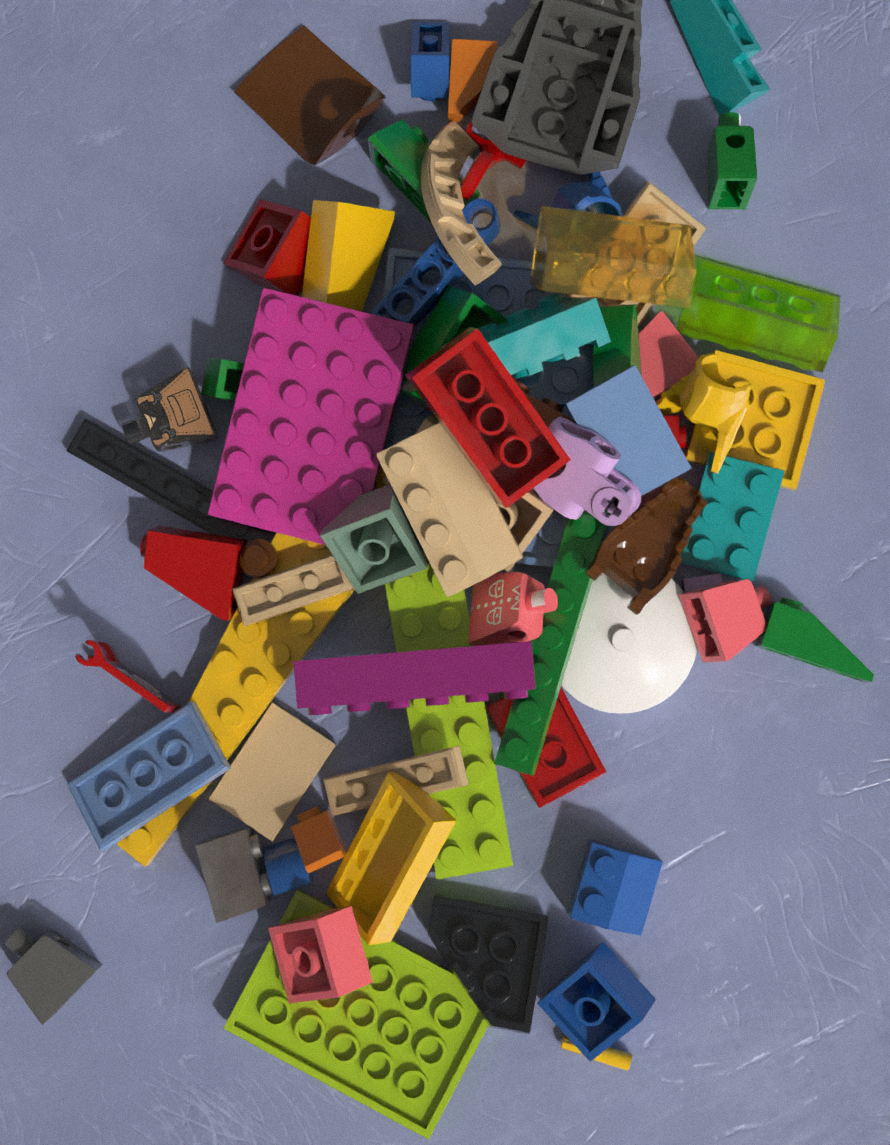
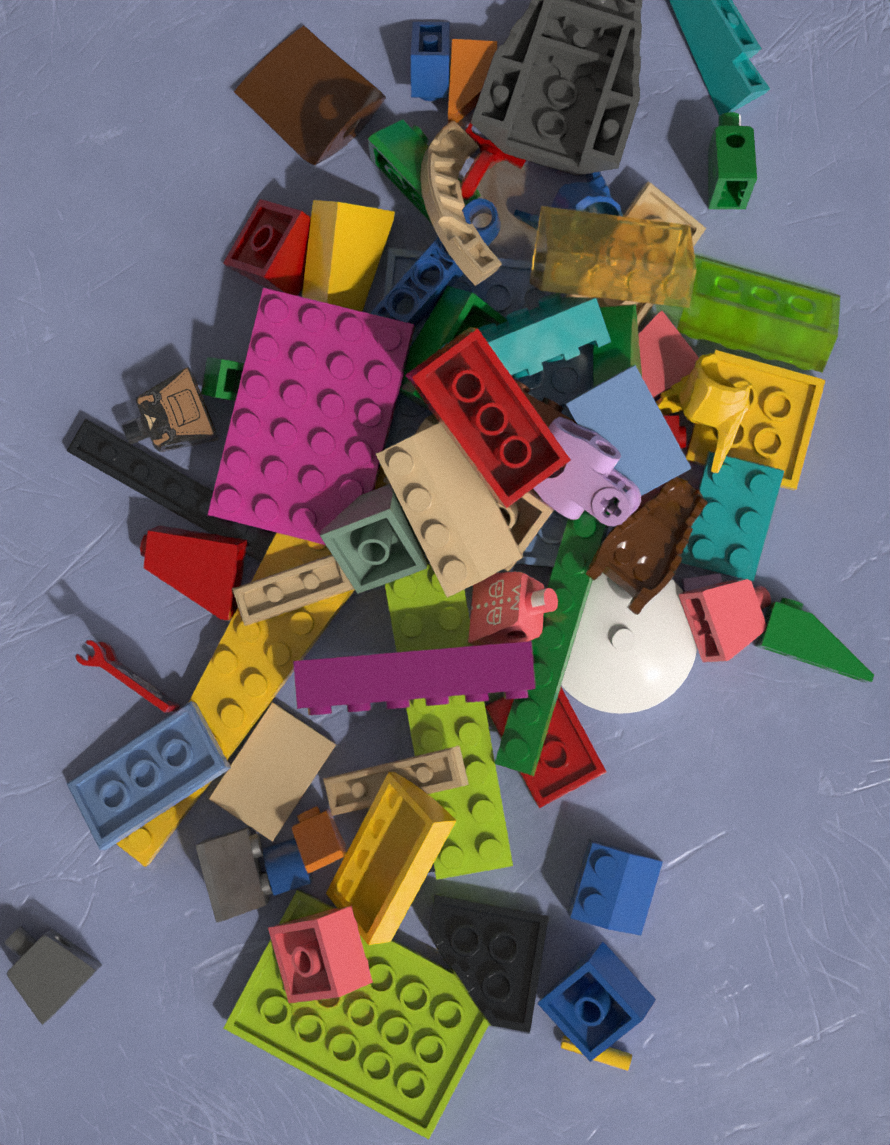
reddish brown plate [240,539,278,578] -> none

